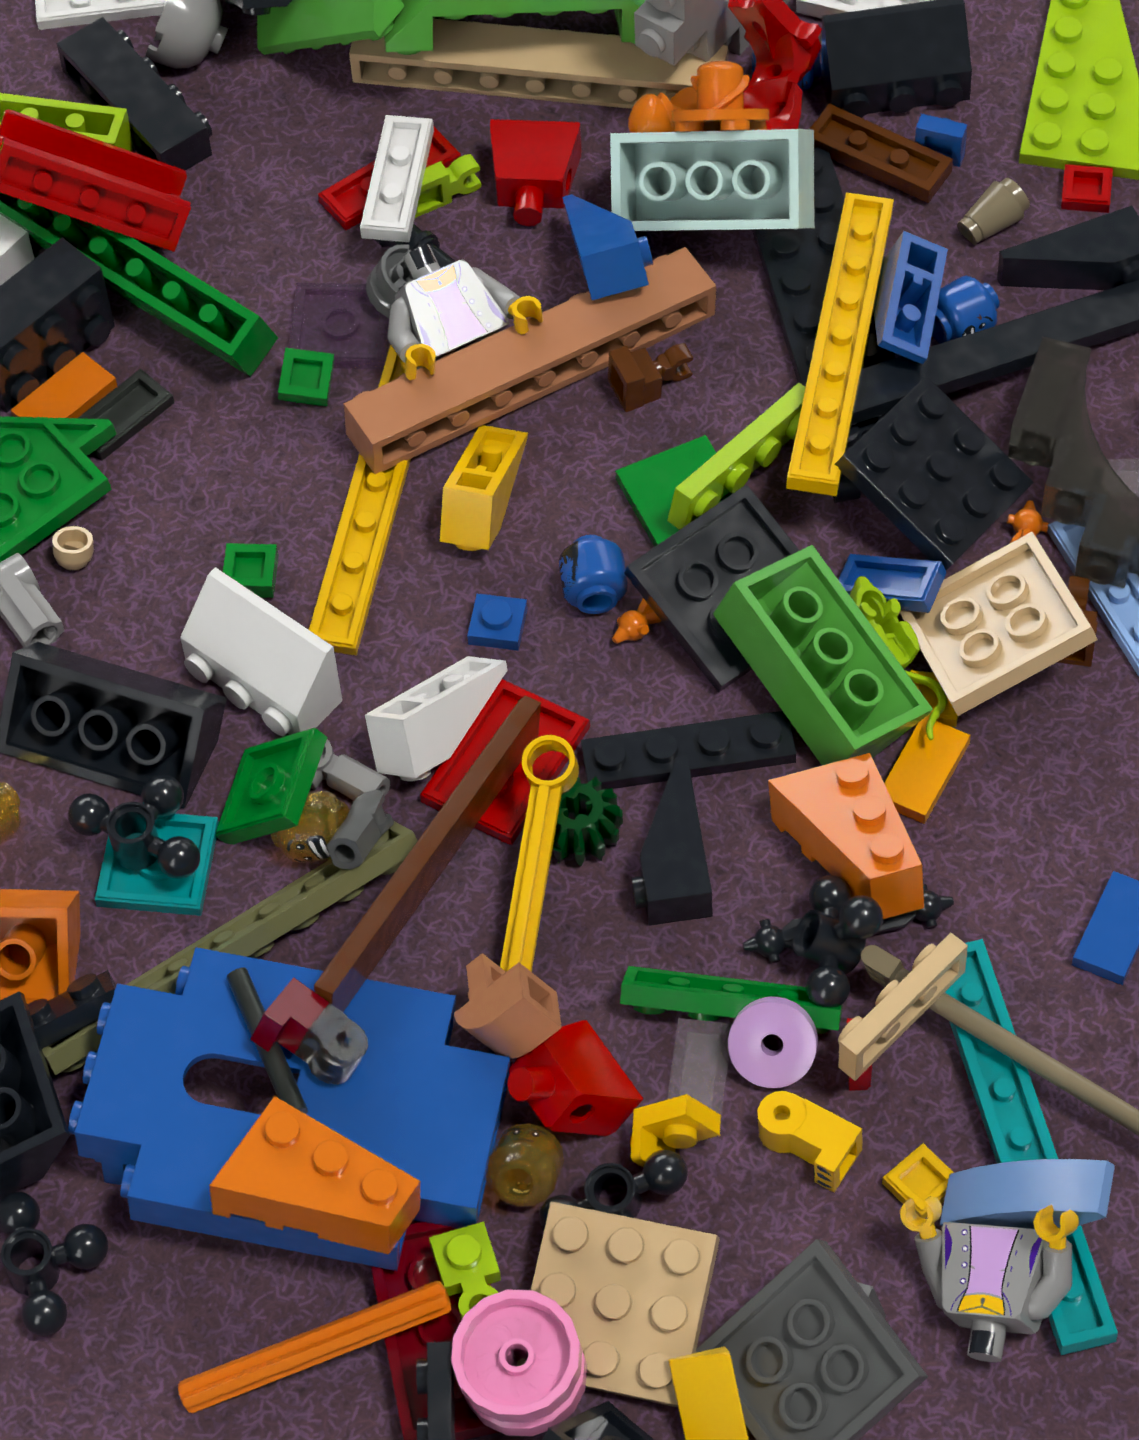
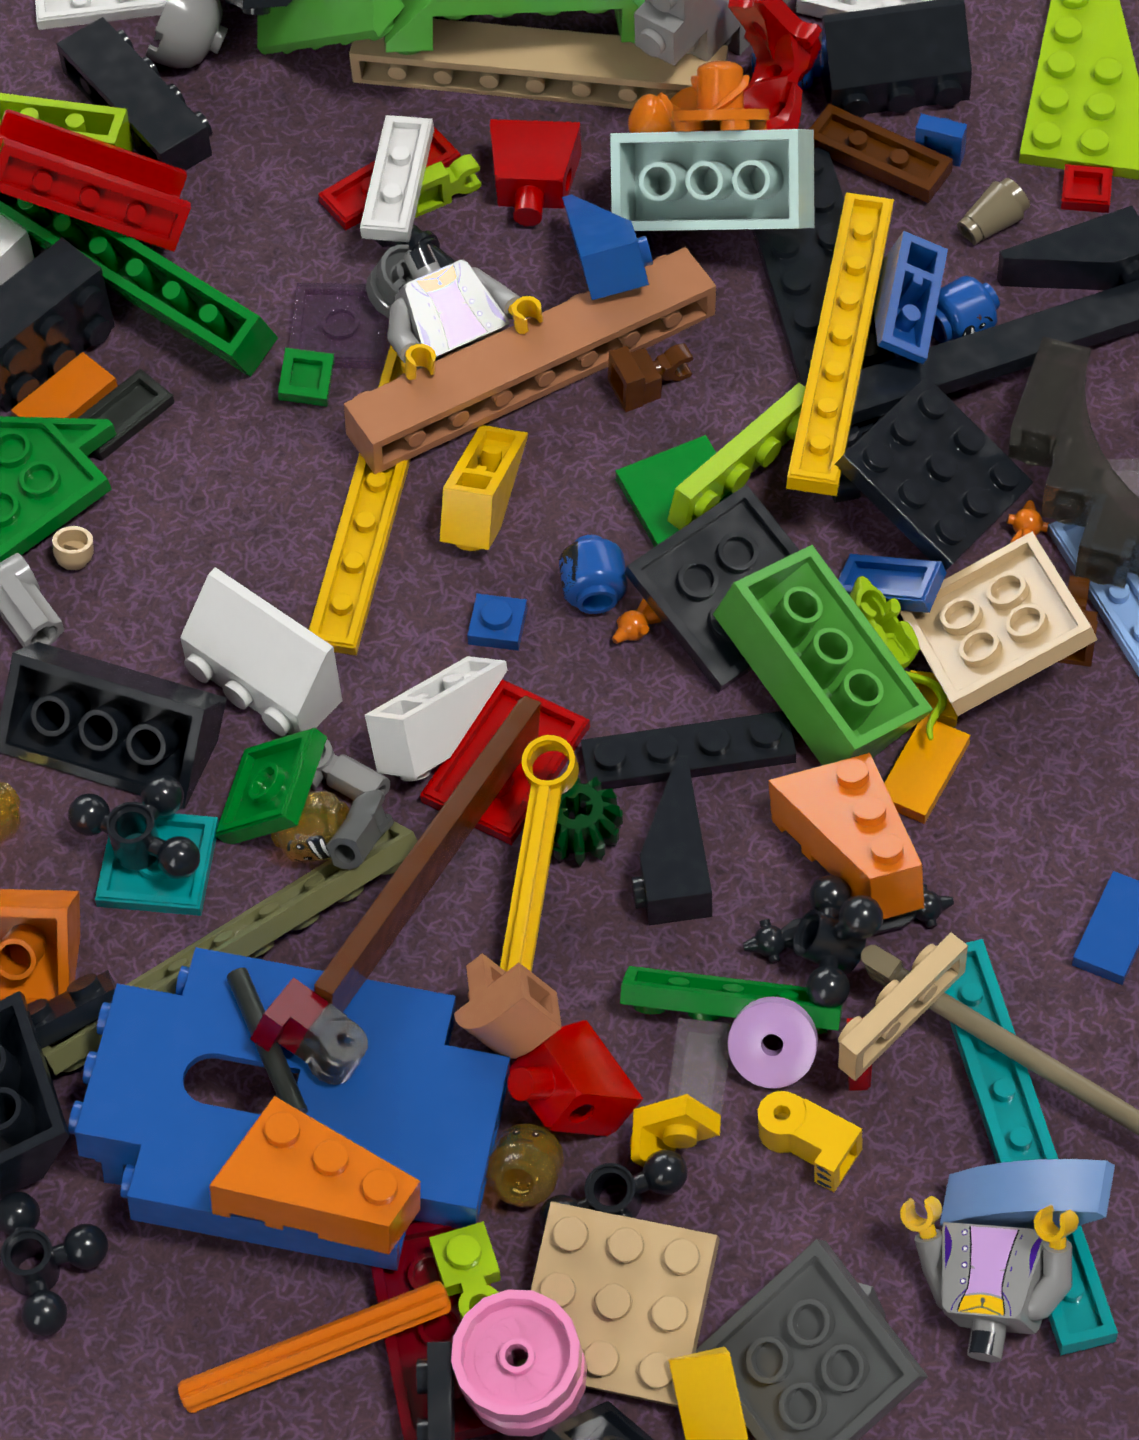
green plate [223,543,279,598] -> none
yellow tile [882,1143,954,1219] -> none

